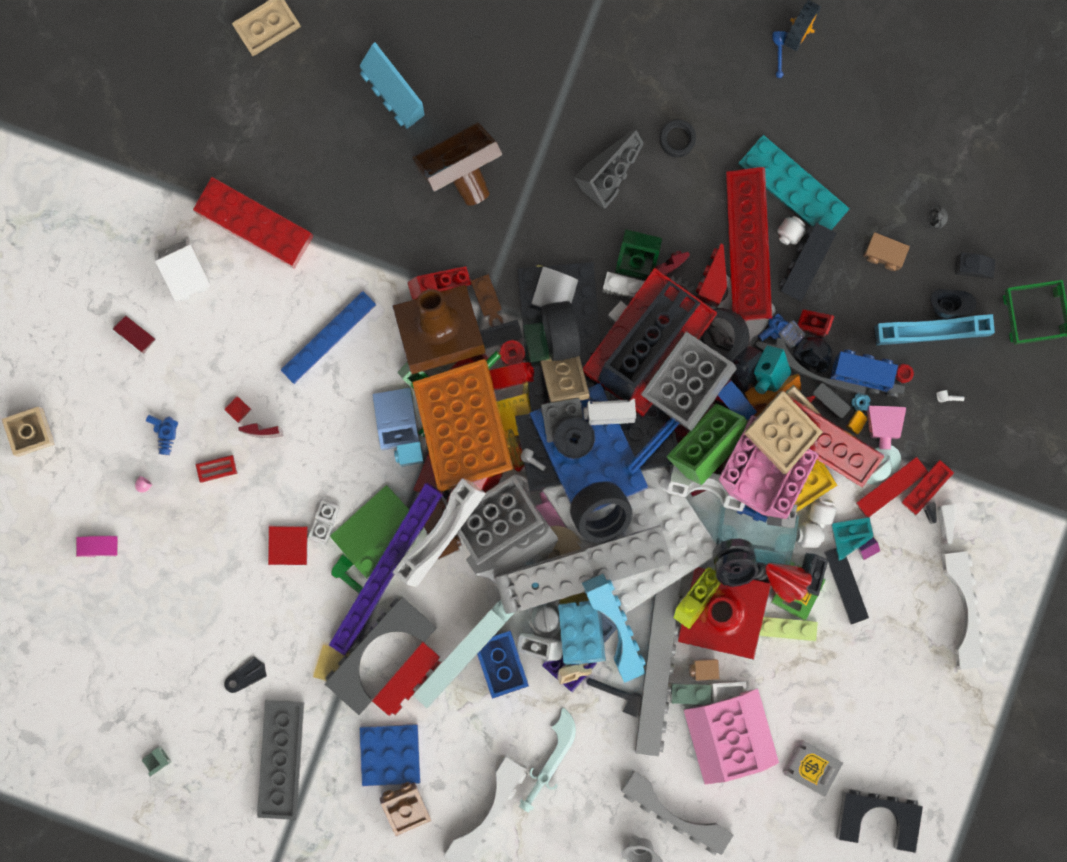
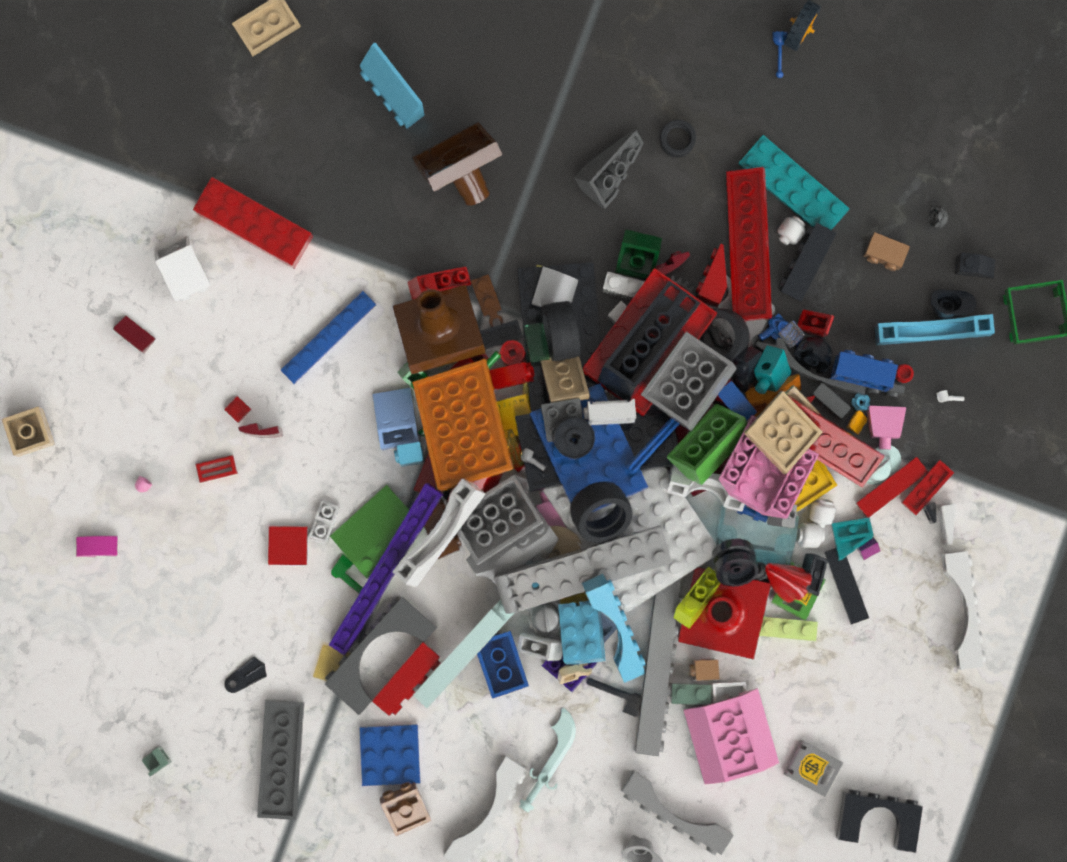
blue piece [146,415,178,455] -> none

